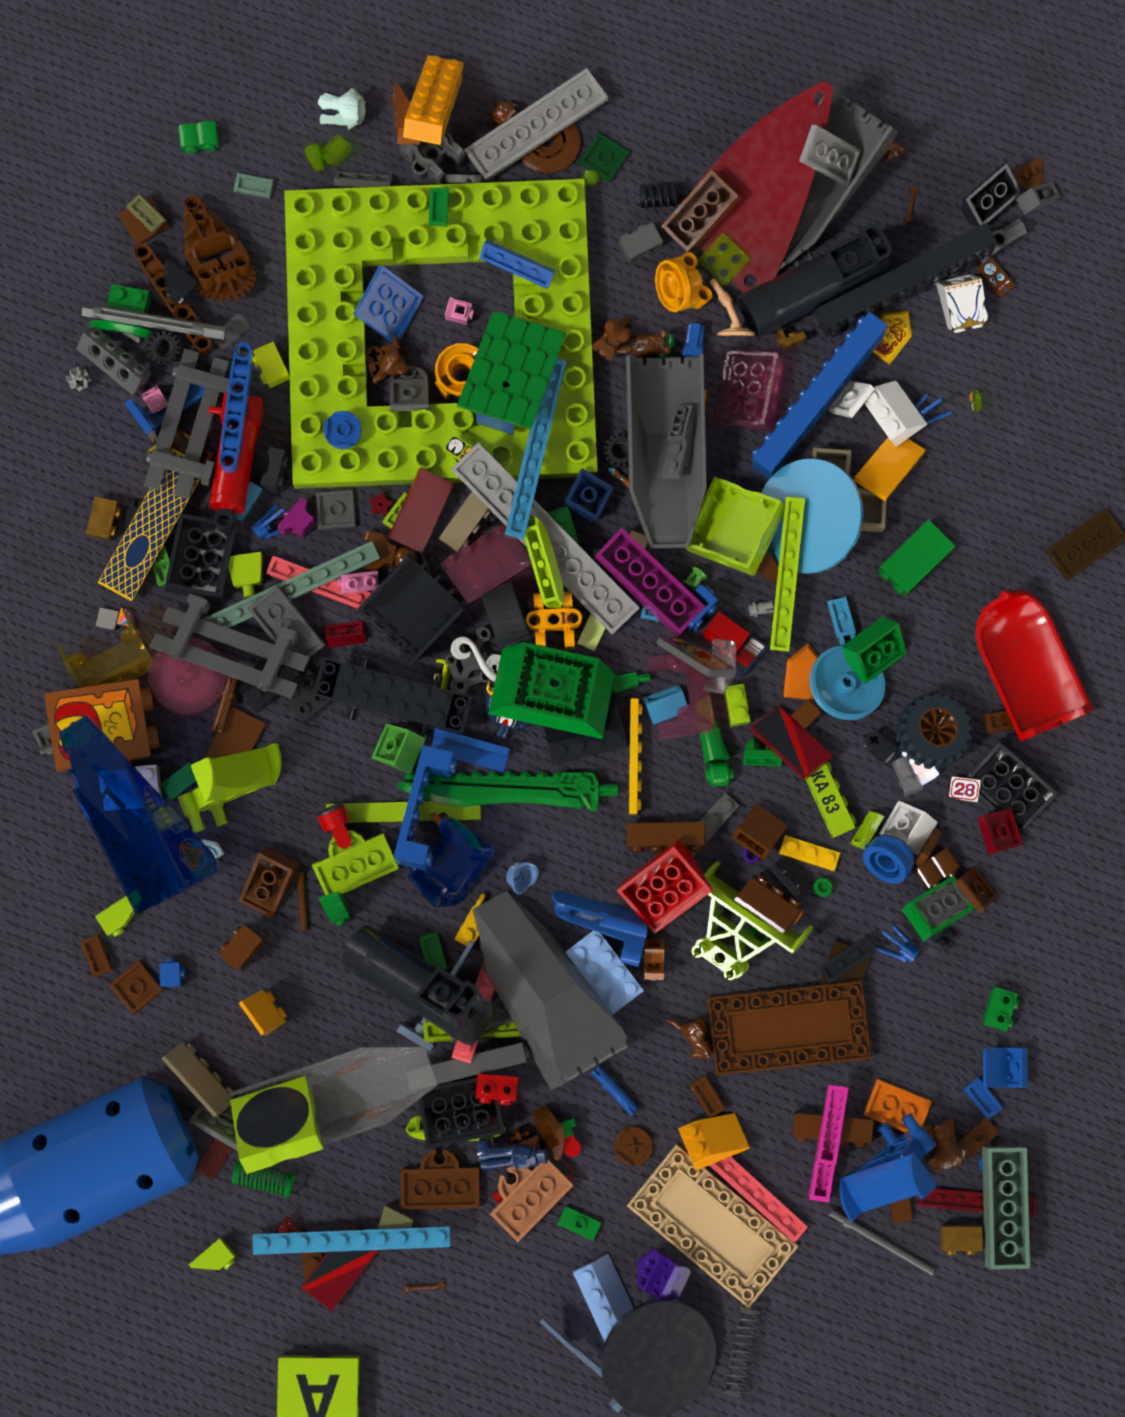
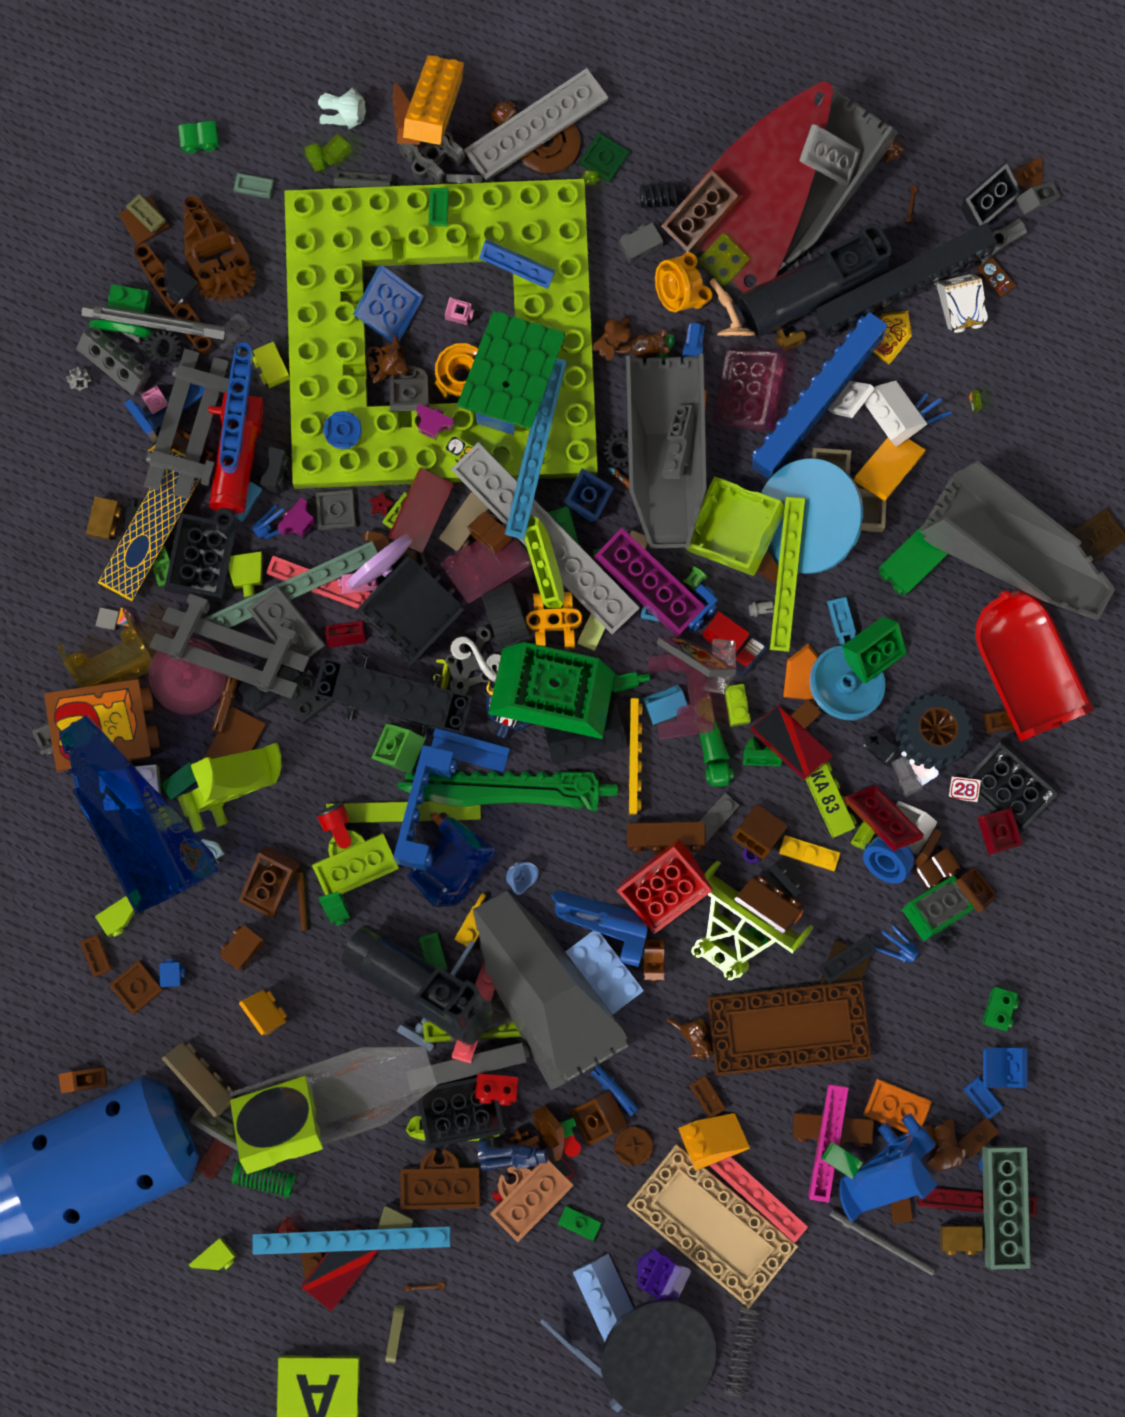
green plate [813,877,833,897] -> none
none -> dark orange slope [59,1067,107,1094]
none -> lavender dish [347,534,412,589]
none -> olive beam [385,1304,405,1364]
none -> magenta brick [416,404,455,440]
none -> reddish brown brick [467,512,512,555]
none -> reddish brown slope [570,1090,628,1146]
none -> green tile [821,1142,863,1179]
none -> dark red tile [845,785,924,851]
none -> dark grey windscreen [920,460,1115,620]

